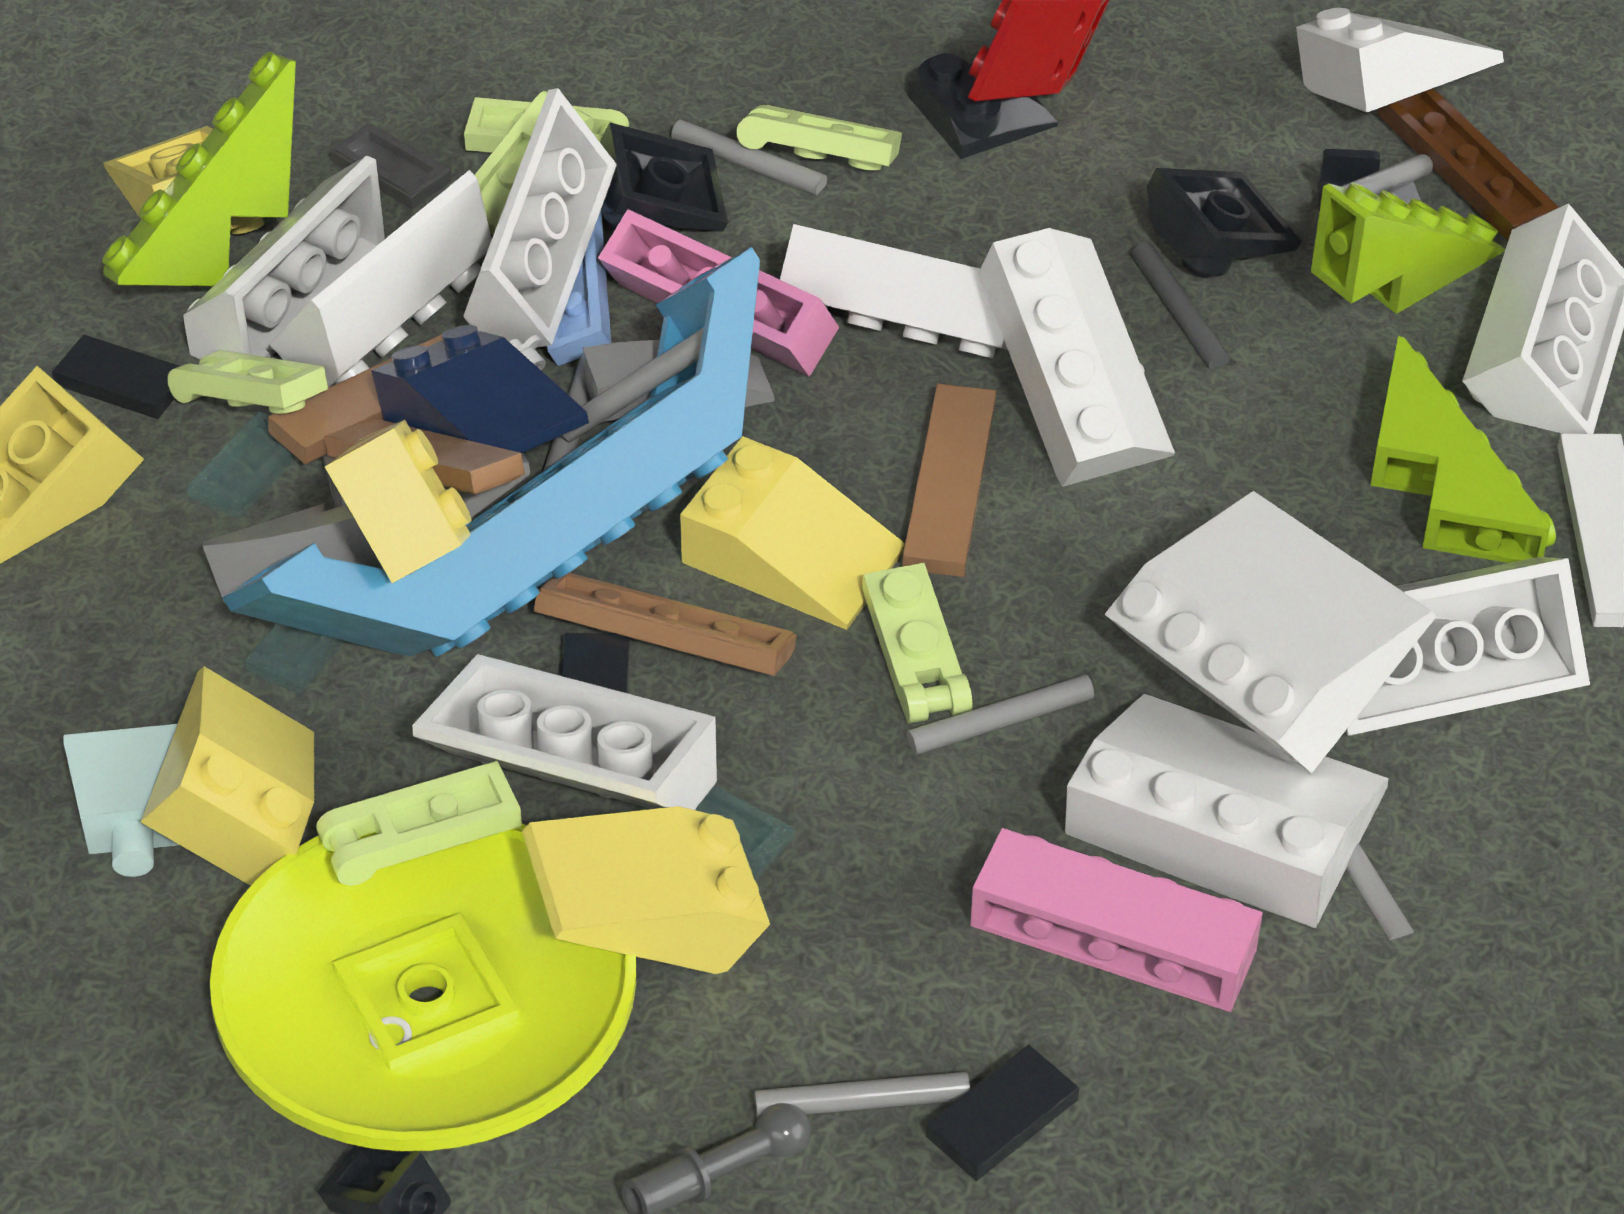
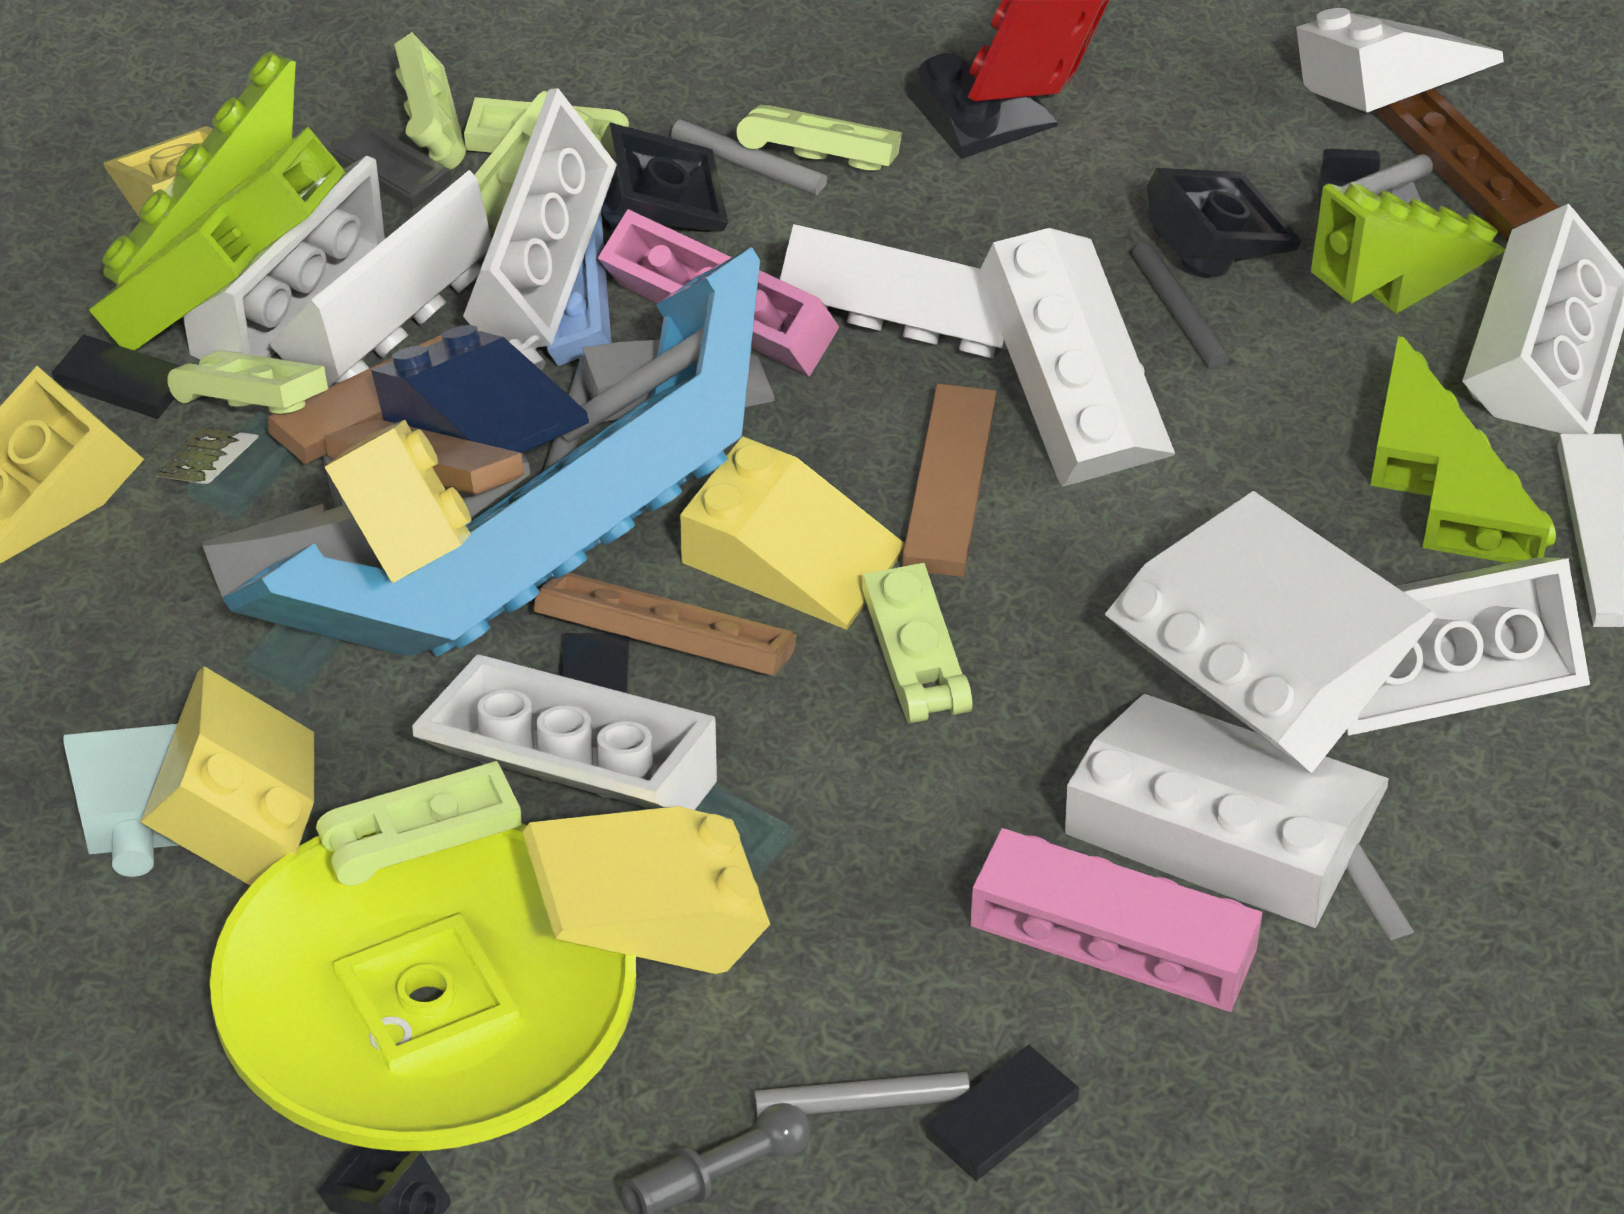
light grey bar [906,674,1094,755] -> none
none -> lime slope [89,127,346,351]
none -> sticker [155,427,259,484]
none -> yellowish green plate [394,32,466,170]

